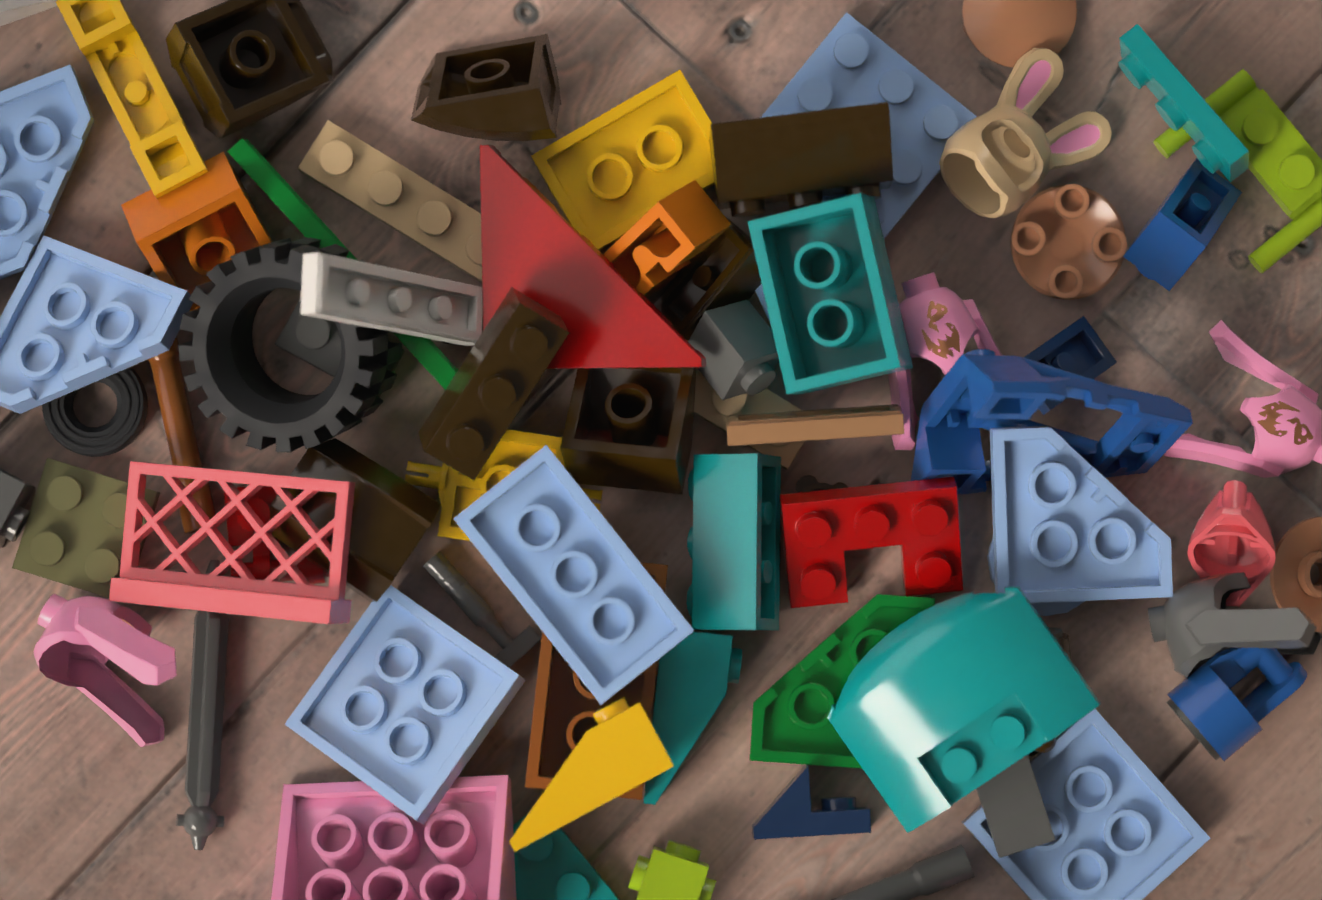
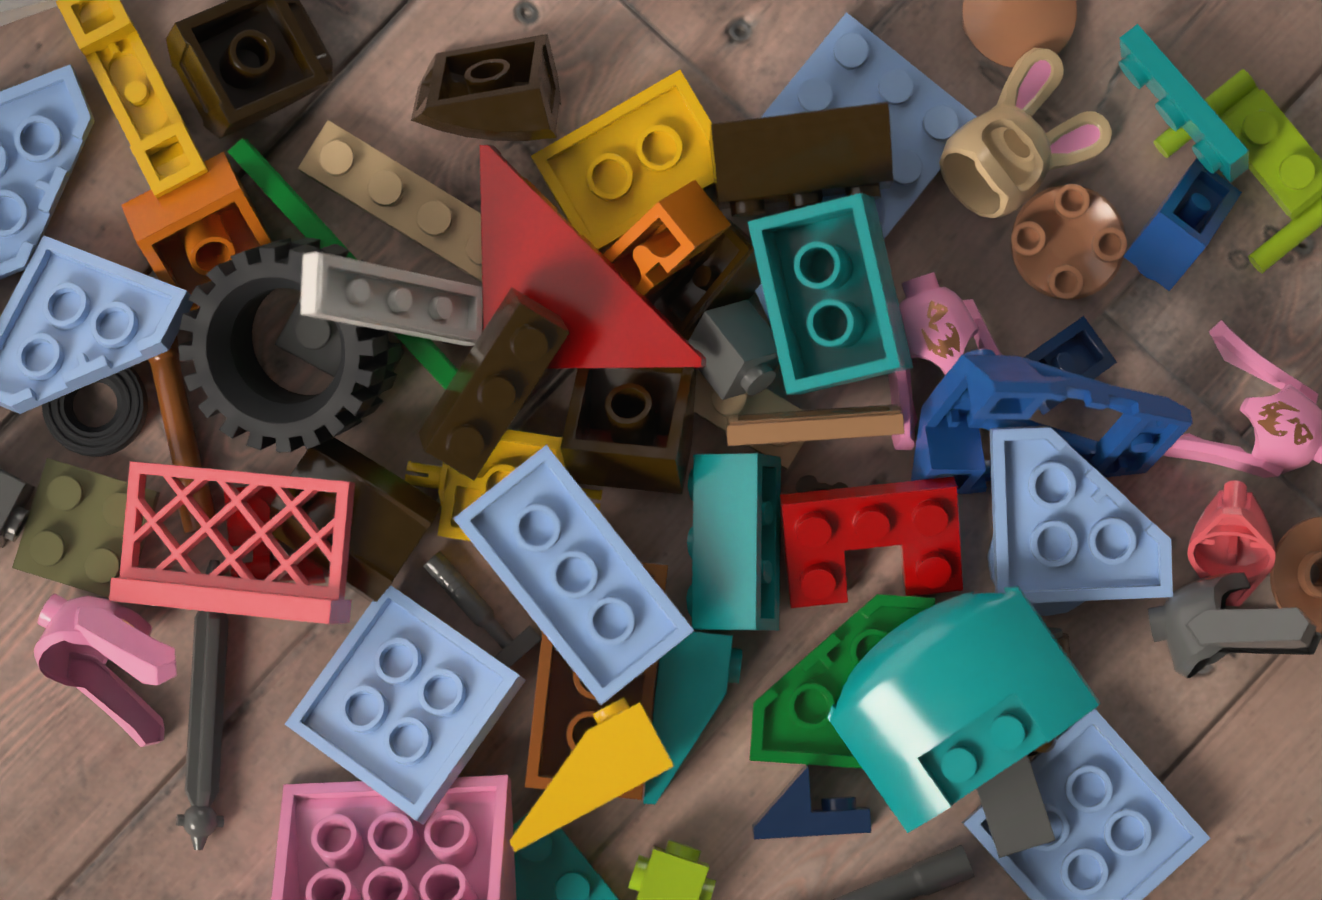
blue piece [1166,647,1307,761] -> none

